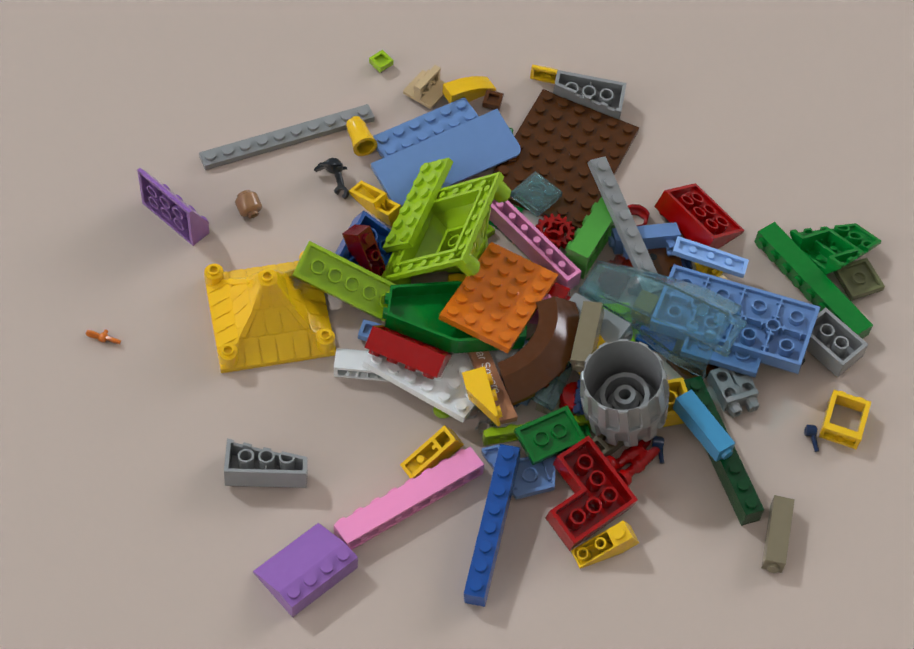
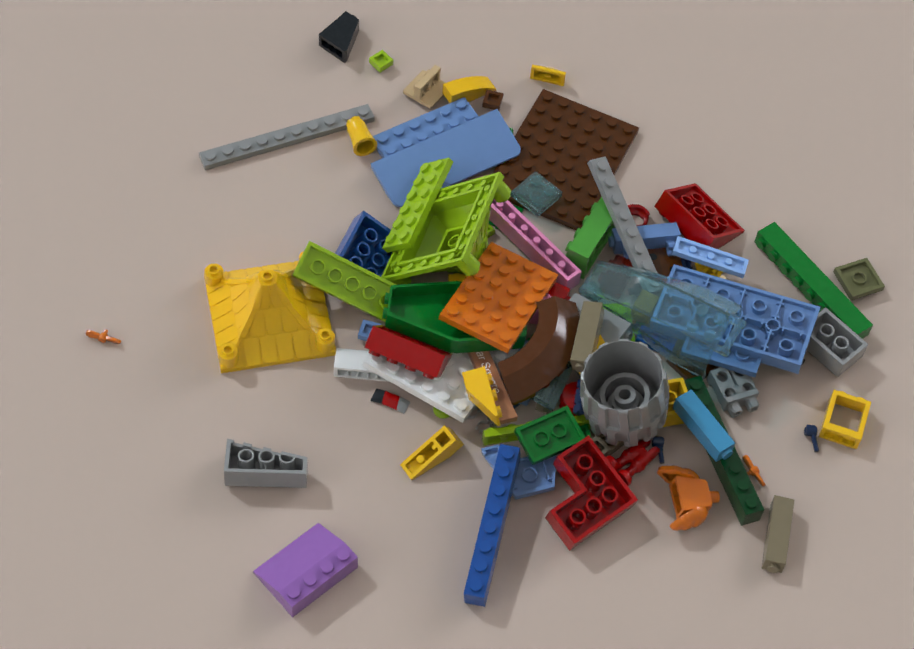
medium lavender slope [137,168,209,246] -> none
medium nougat head [235,190,262,219] -> none
black piece [314,158,349,199] -> none
bright pink brick [334,446,484,550] -> none
dark red slope [342,224,386,276] -> none
yellow slope [349,180,401,226] -> none
red gear [535,213,575,249] -> none
light grey wedge [553,70,627,120] -> none
yellow slope [571,520,639,569] -> none
green wedge [790,223,881,275] -> none
none -> black slope [319,11,359,63]
none -> sticker [371,389,410,414]
none -> orange torso [657,465,720,531]
none -> orange piece [742,455,766,487]

